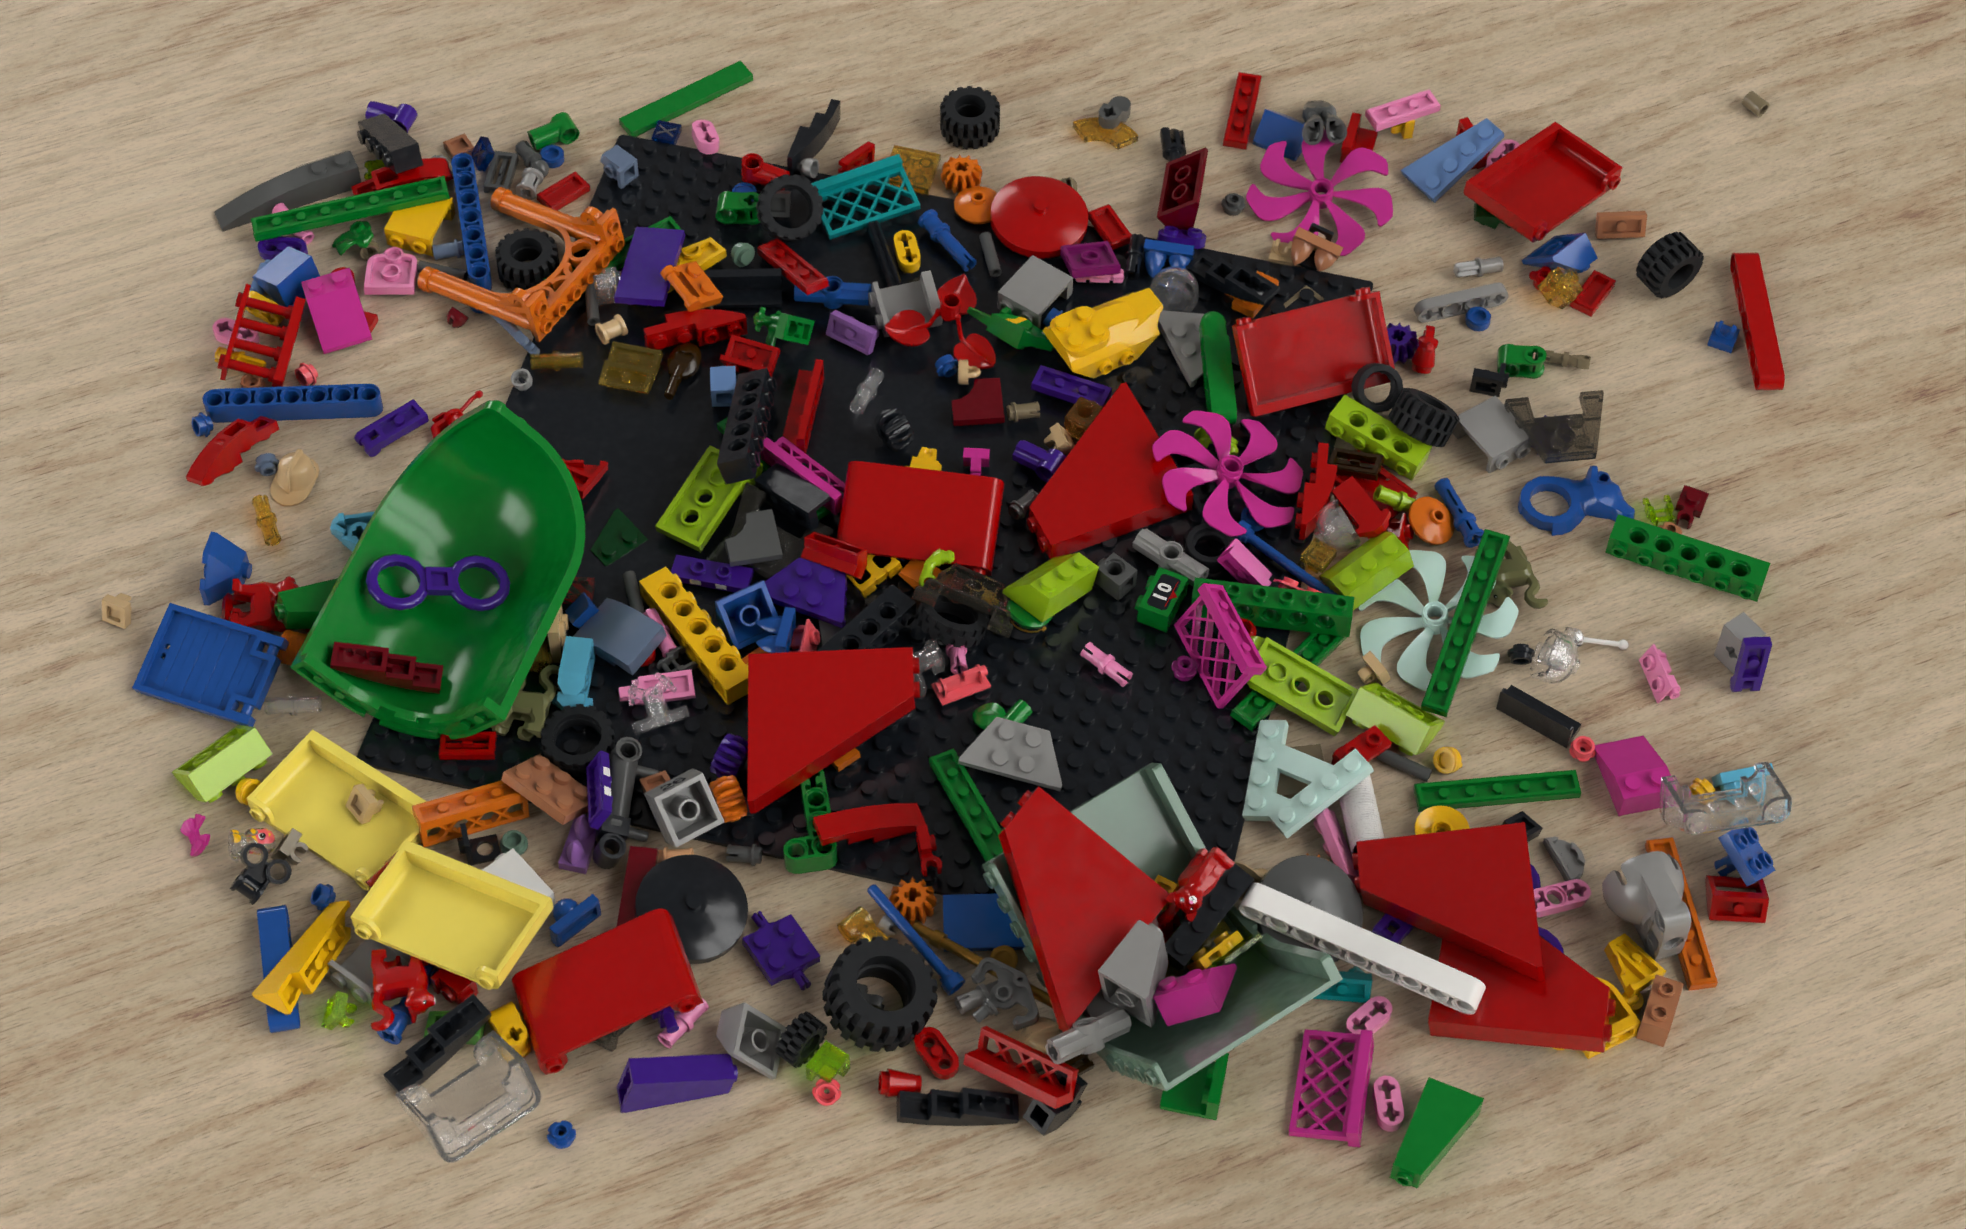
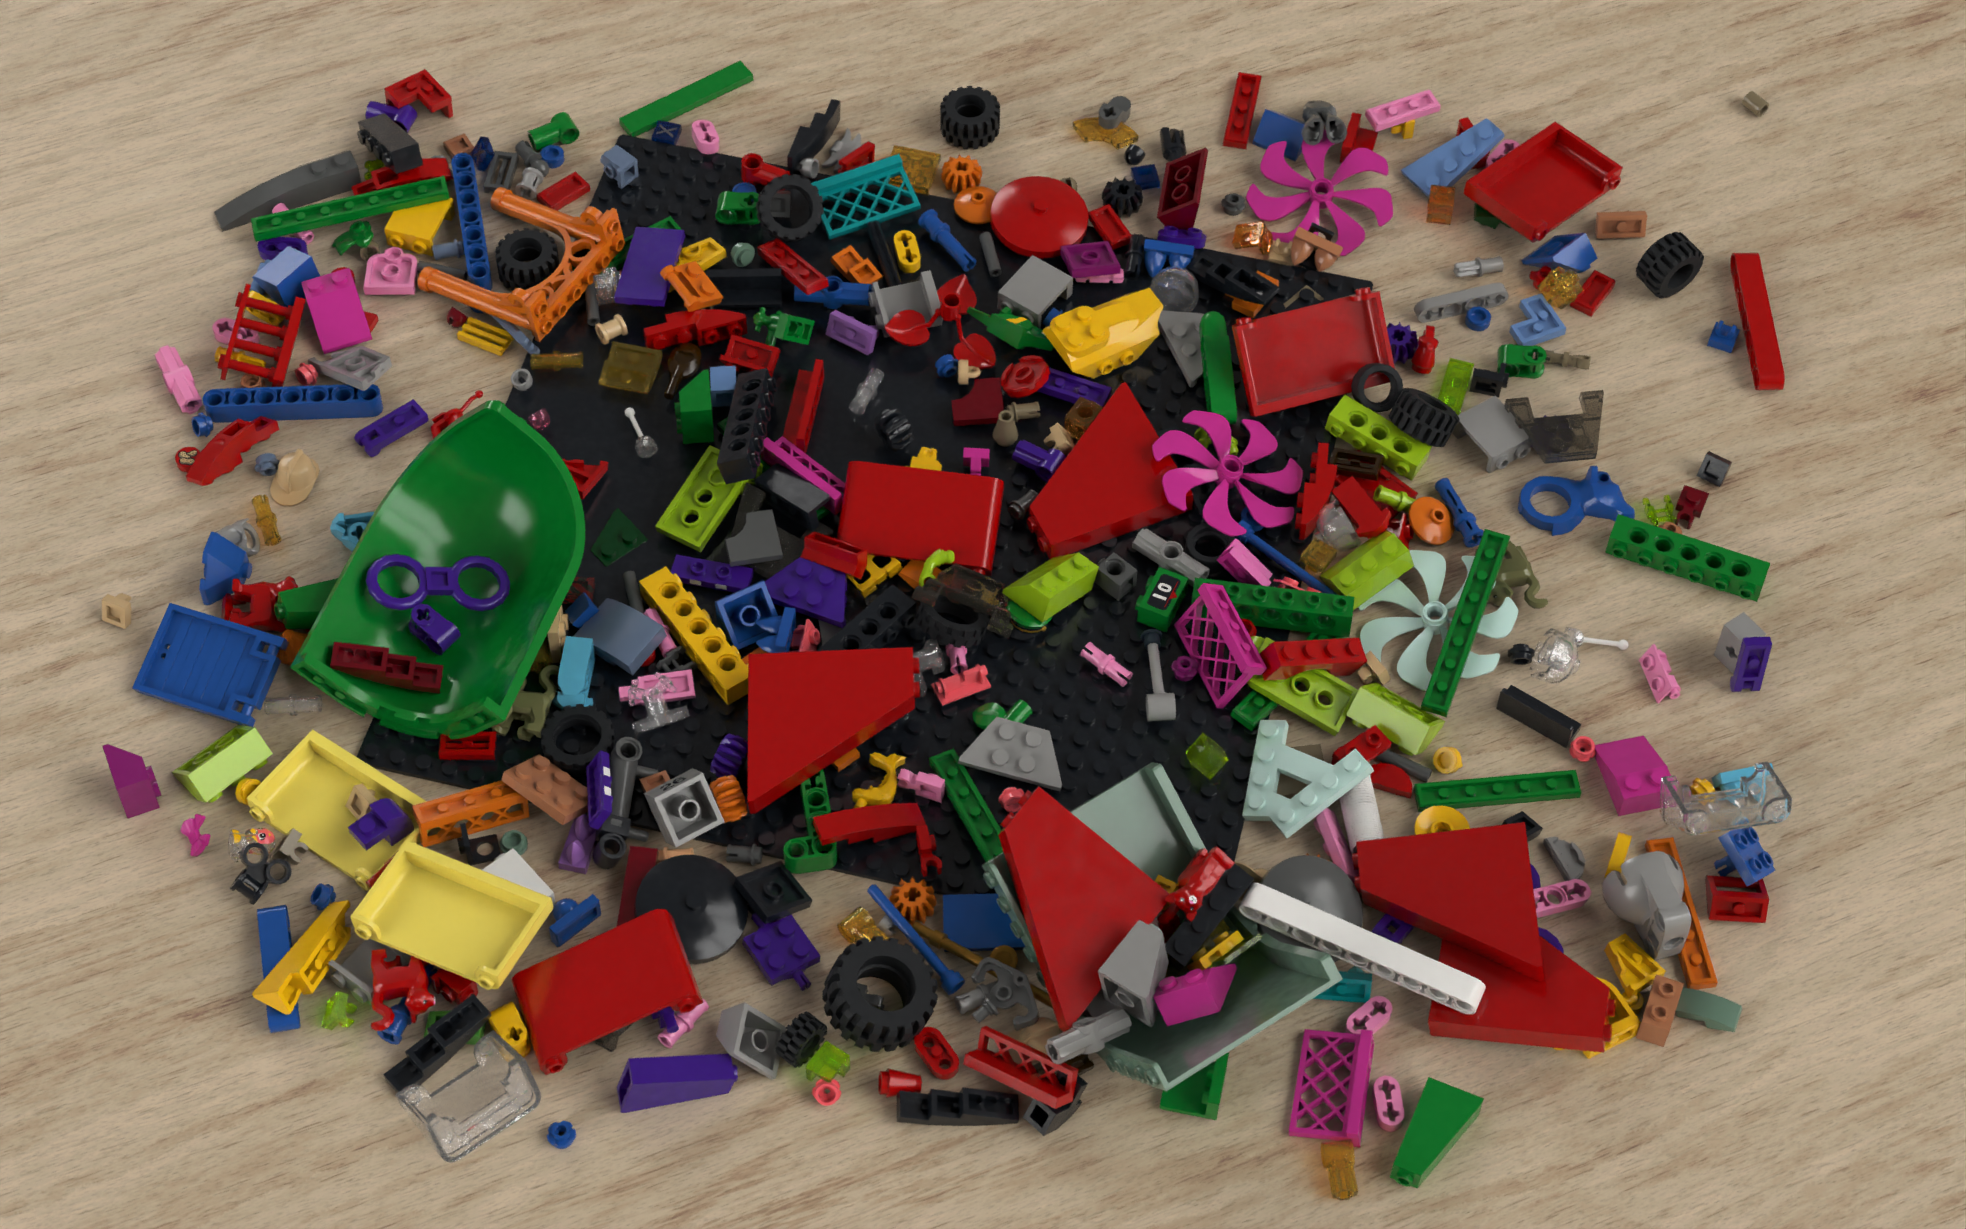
none -> magenta slope [102,744,162,819]
none -> bright pink piece [155,345,203,414]
none -> tile [175,447,200,473]
none -> light grey piece [216,518,260,557]
none -> light grey wing [308,346,392,391]
none -> dark purple brick [348,798,414,851]
none -> red panel [384,69,453,118]
none -> dark purple piece [408,604,461,655]
none -> yellow tile [457,317,514,356]
none -> clear pink hinge [527,408,550,430]
none -> clear hinge [625,407,658,458]
none -> green slope [675,370,714,444]
none -> black hinge [734,861,812,924]
none -> light grey piece [822,128,870,173]
none -> orange slope [830,245,882,285]
none -> yellow animal [852,752,906,808]
none -> bright pink plate [897,769,945,803]
none -> dark tan cone [993,410,1018,447]
none -> coral plate [998,787,1024,812]
none -> red tile [1000,355,1050,398]
none -> black gear [1102,177,1143,218]
none -> black hinge [1124,144,1145,165]
none -> clear blue tile [1131,164,1160,190]
none -> light grey piece [1141,629,1176,721]
none -> clear neon green panel [1185,733,1229,780]
none -> clear orange bracket [1232,221,1273,255]
none -> red arch [1259,638,1367,681]
none -> clear yellow piece [1320,1139,1358,1200]
none -> red tile [1370,763,1412,799]
none -> clear orange brick [1426,185,1455,225]
none -> clear neon green tile [1438,358,1474,415]
none -> medium blue plate [1509,293,1566,346]
none -> yellow beam [1604,832,1632,878]
none -> sand green slope [1676,987,1742,1032]
none -> black tile [1697,451,1732,487]

